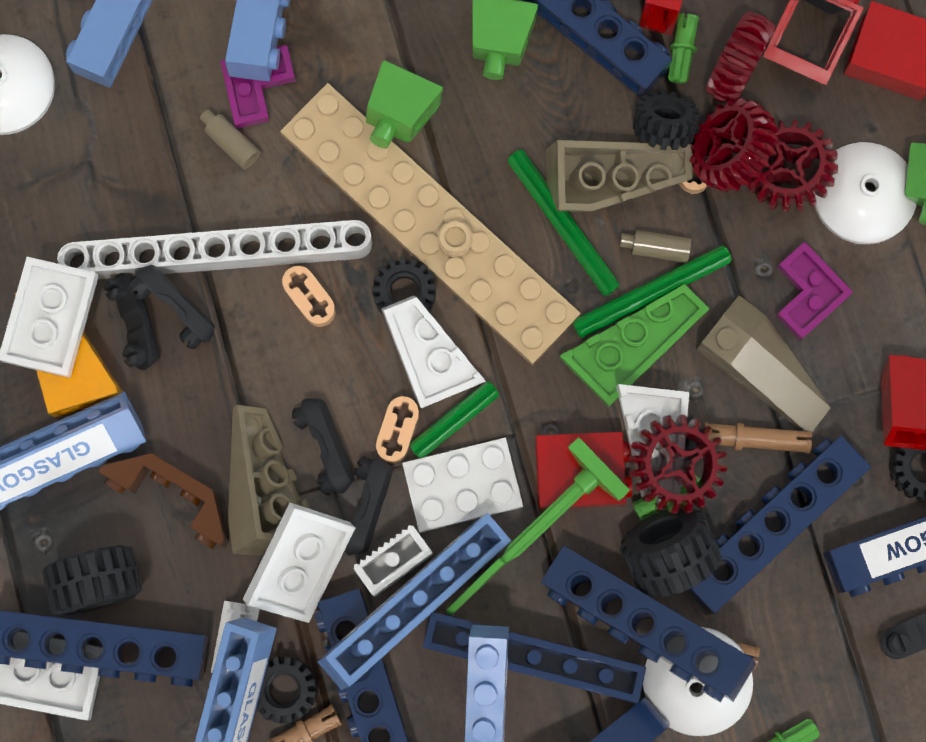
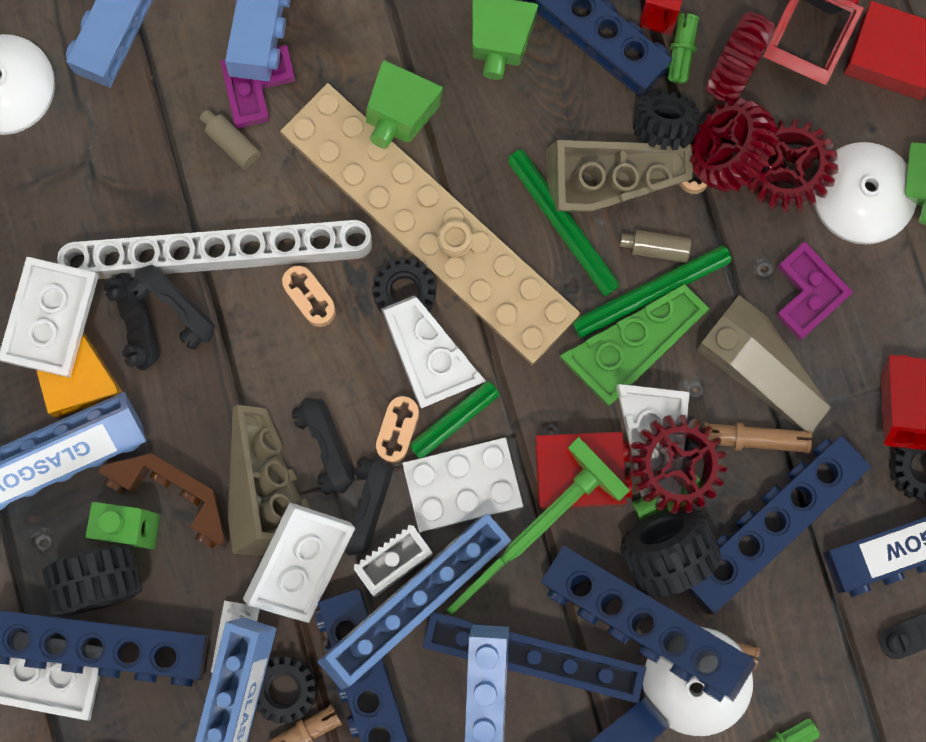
none -> bright green torso [86,502,161,550]

